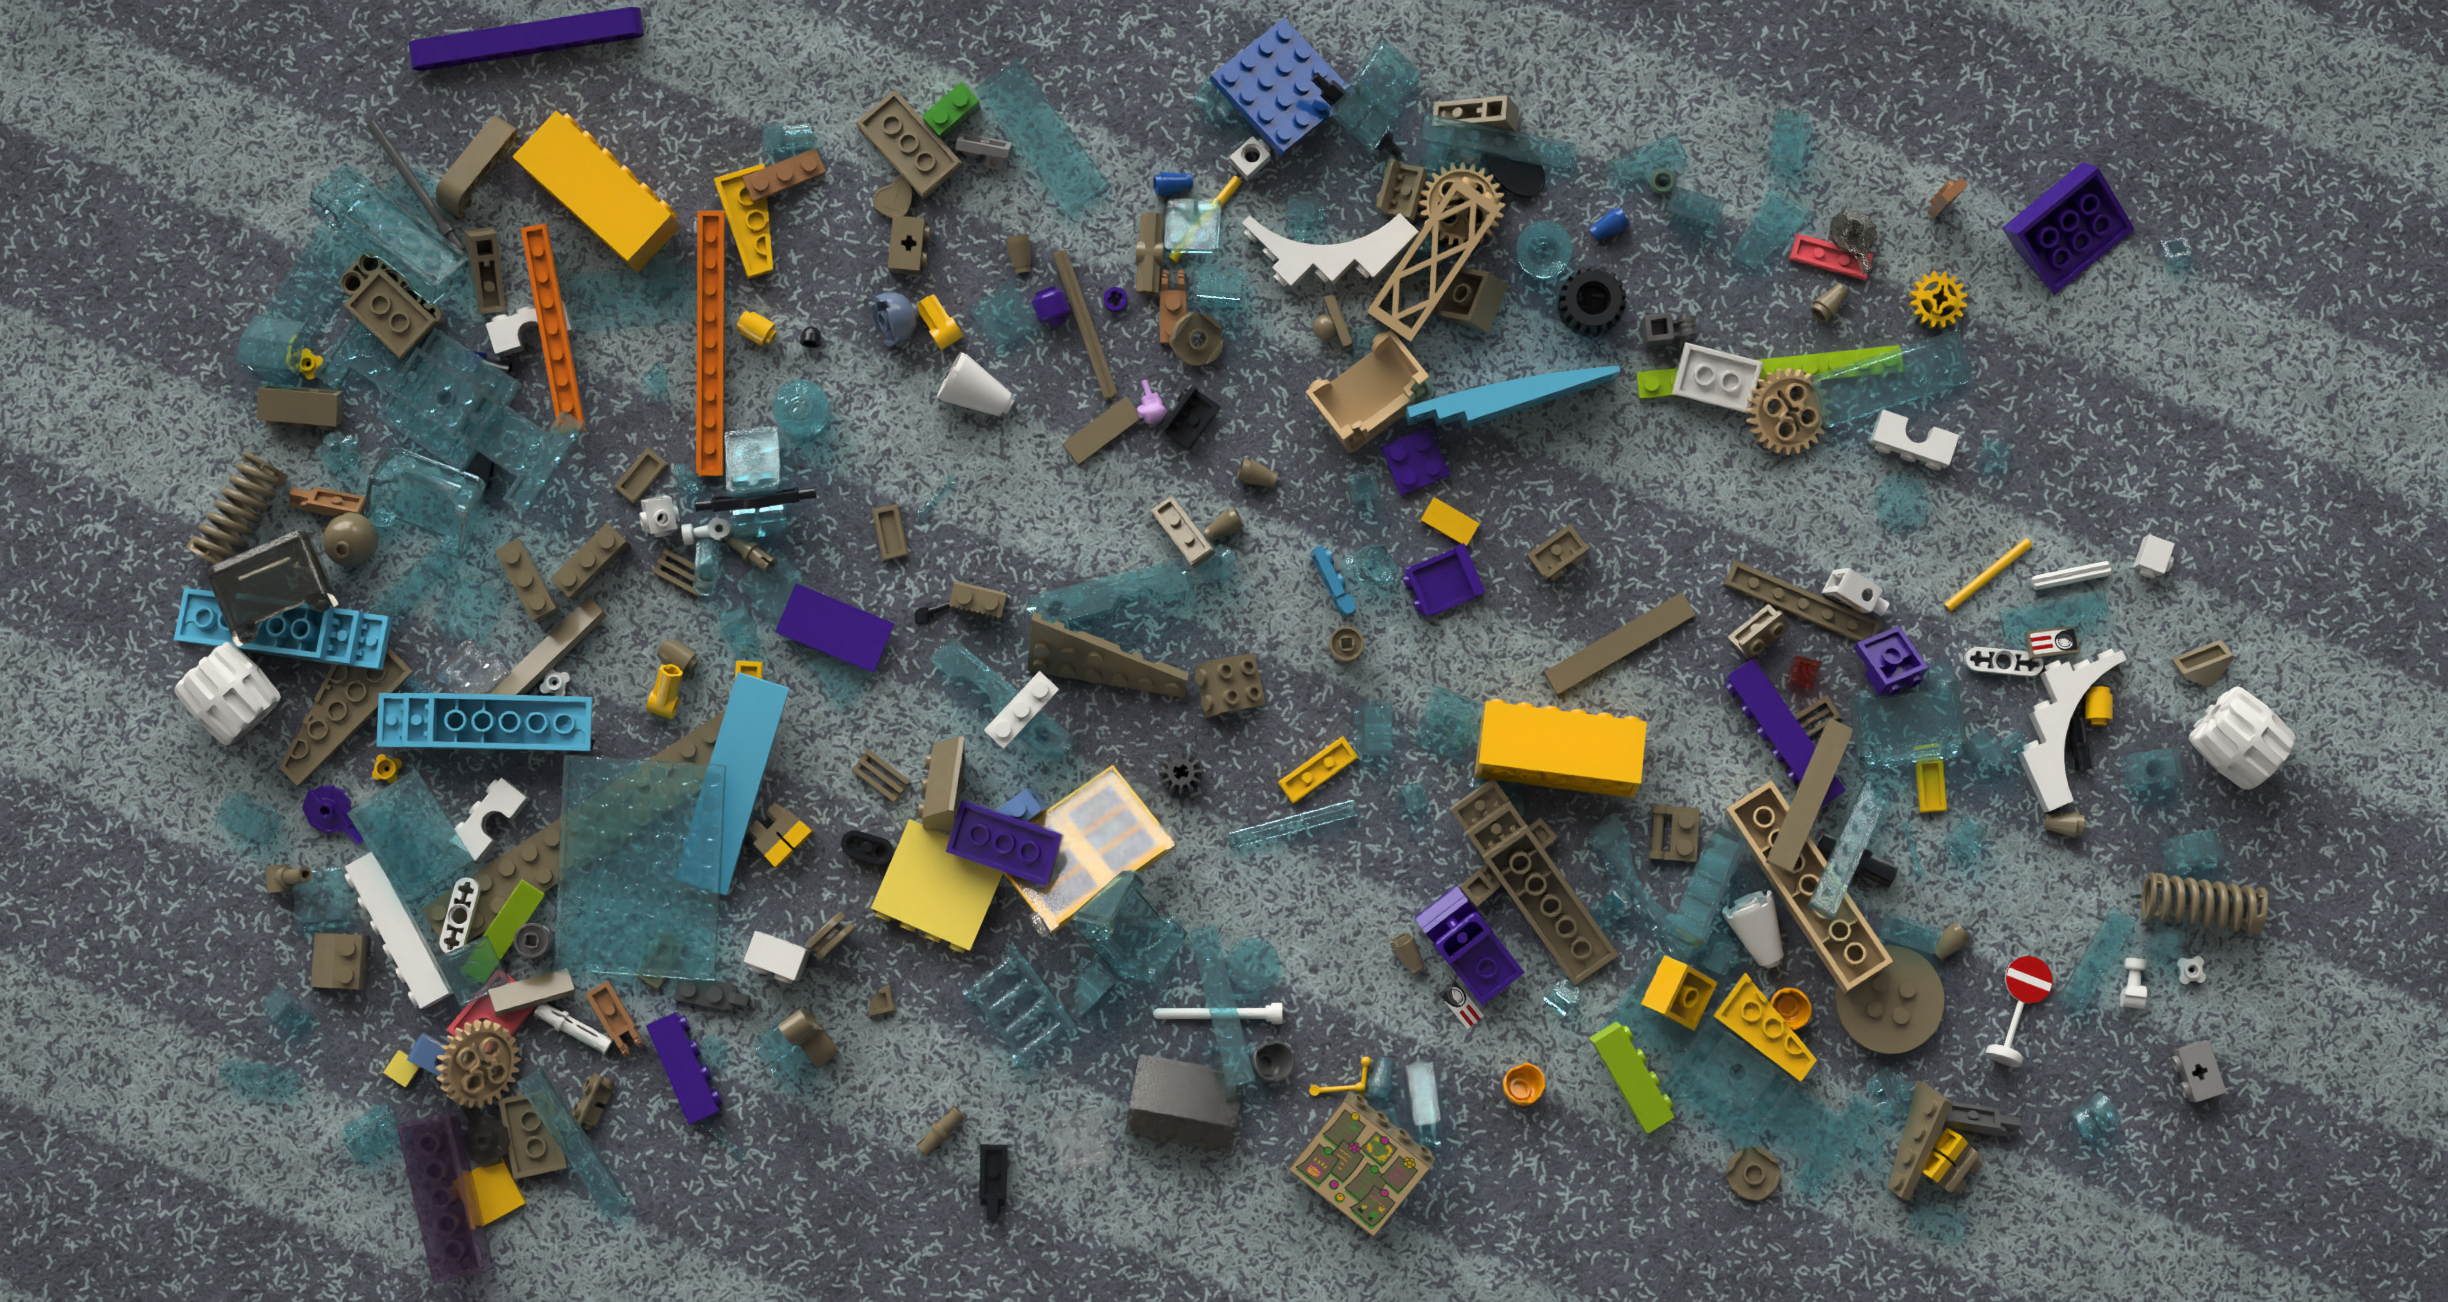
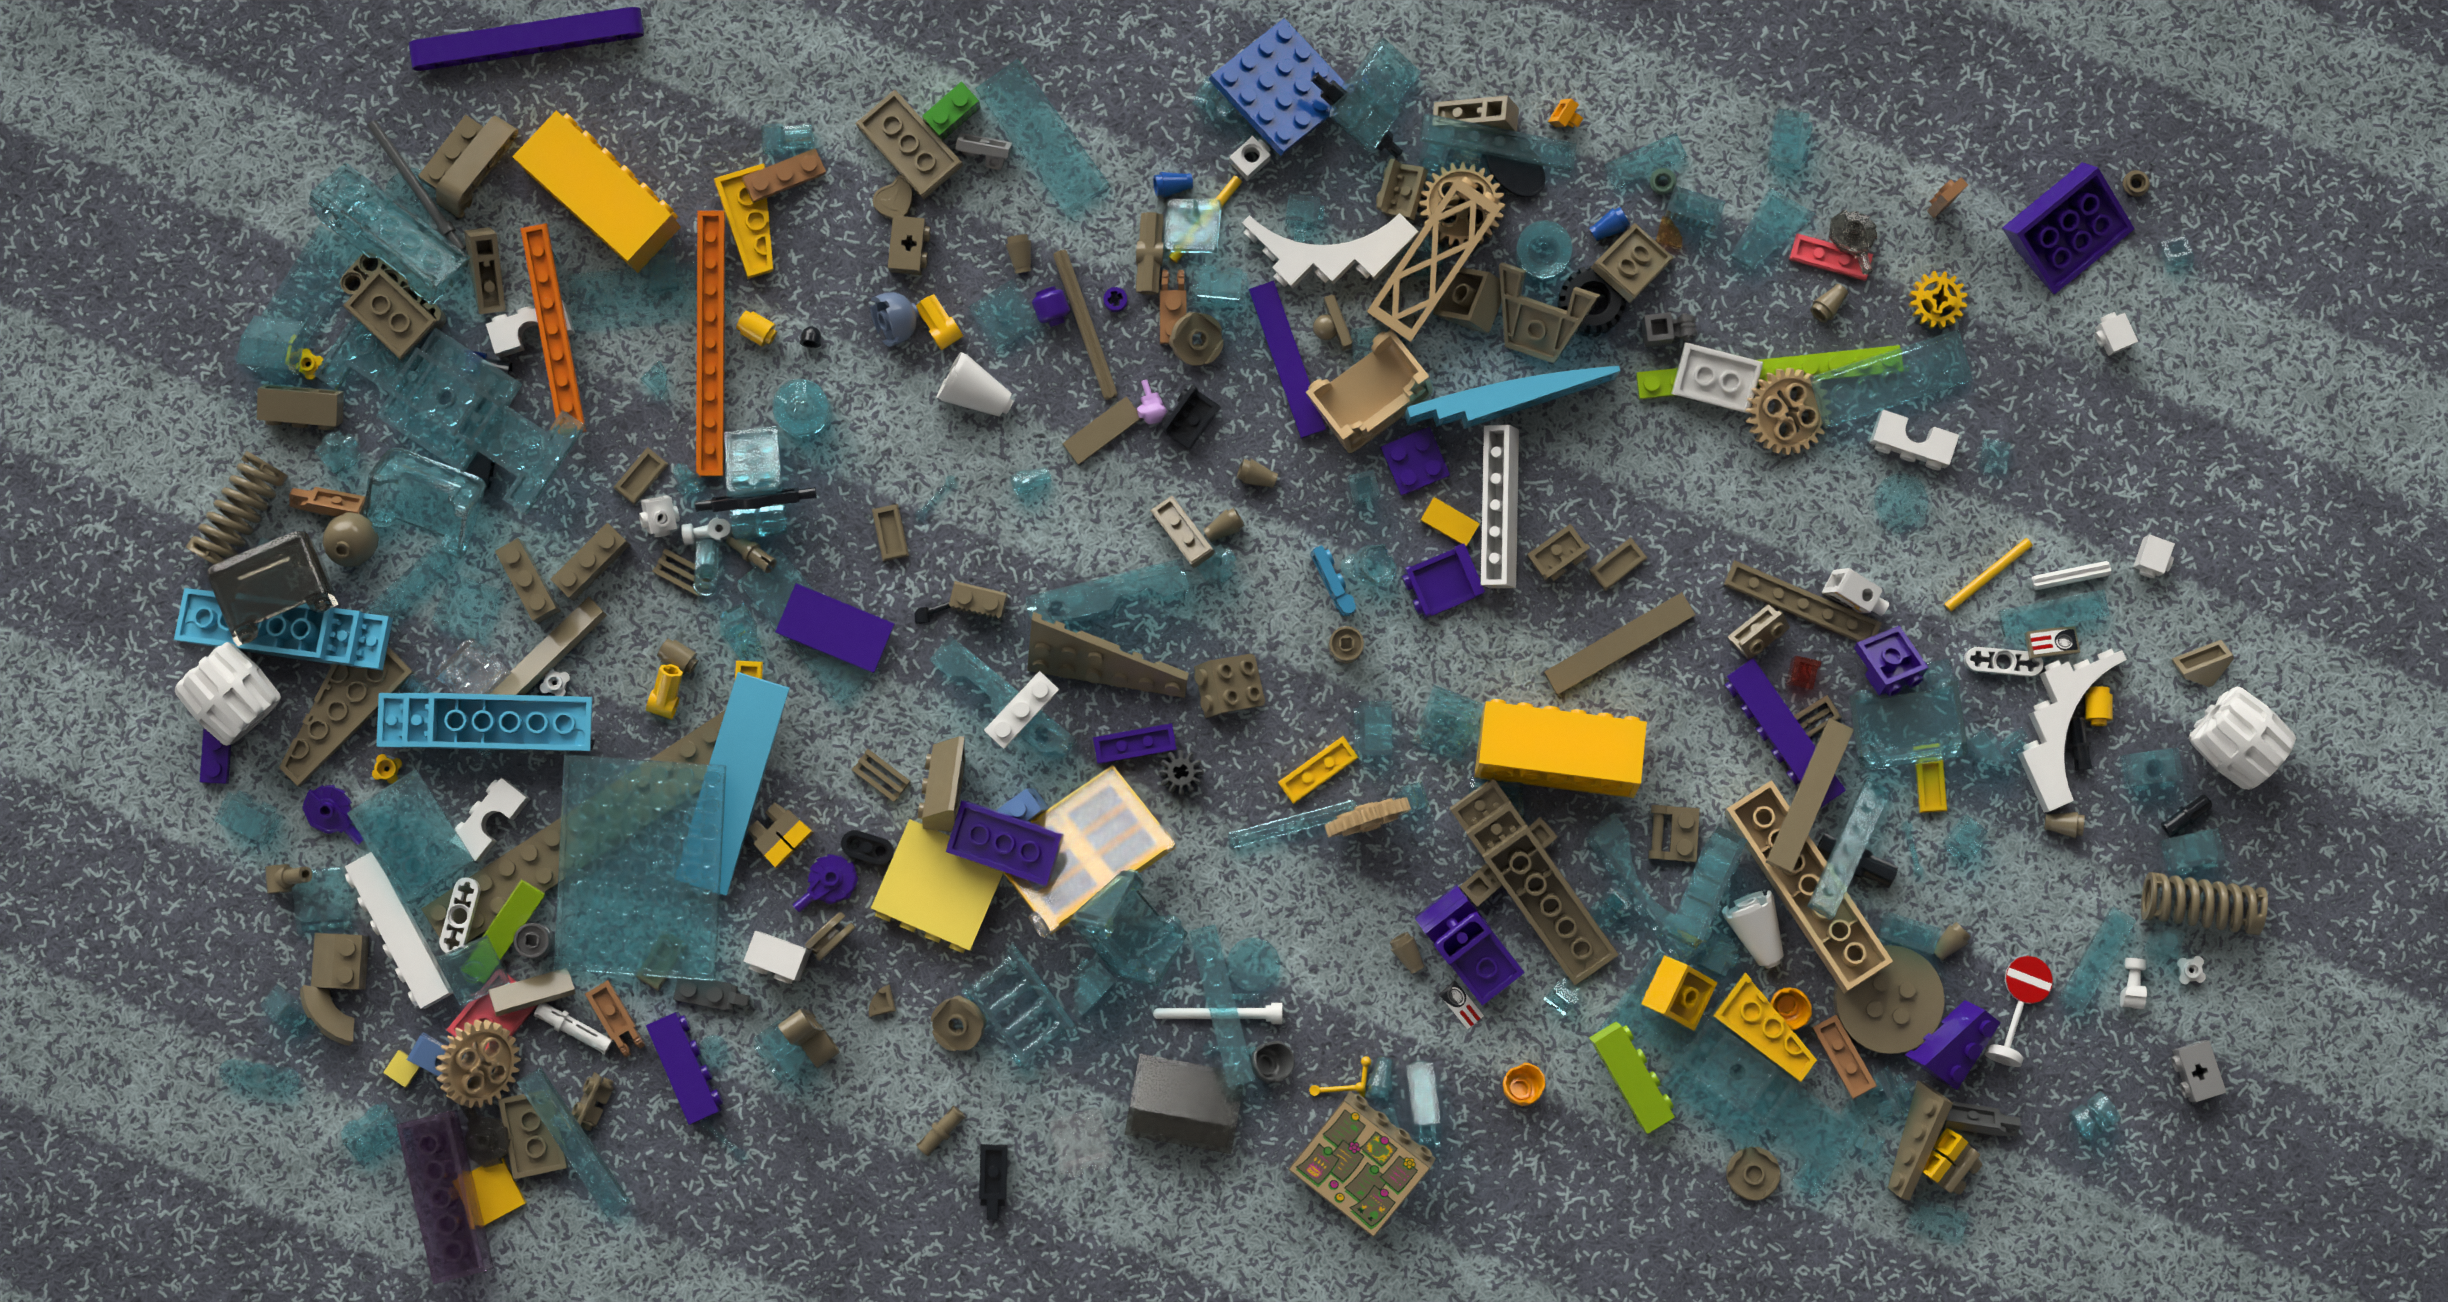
none -> dark purple plate [199,729,231,784]
none -> dark tan tile [300,985,354,1046]
none -> dark tan plate [418,114,483,190]
none -> dark purple piece [793,854,858,913]
none -> dark tan plate [931,995,987,1051]
none -> clear light blue cone [1010,467,1052,497]
none -> dark purple plate [1093,723,1177,764]
none -> dark purple tile [1249,280,1326,439]
none -> tan gear [1324,797,1411,838]
none -> white brick [1481,425,1519,589]
none -> dark tan wing [1499,262,1601,363]
none -> light orange tile [1548,98,1584,128]
none -> dark tan tile [1589,537,1647,591]
none -> dark tan tile [1591,223,1674,303]
none -> clear orange tile [1655,216,1682,249]
none -> medium nougat plate [1812,1015,1877,1100]
none -> dark purple wedge [1905,1000,2001,1090]
none -> white brick [2095,312,2138,356]
none -> dark tan plate [2122,170,2150,197]
none -> black axle [2161,795,2213,837]

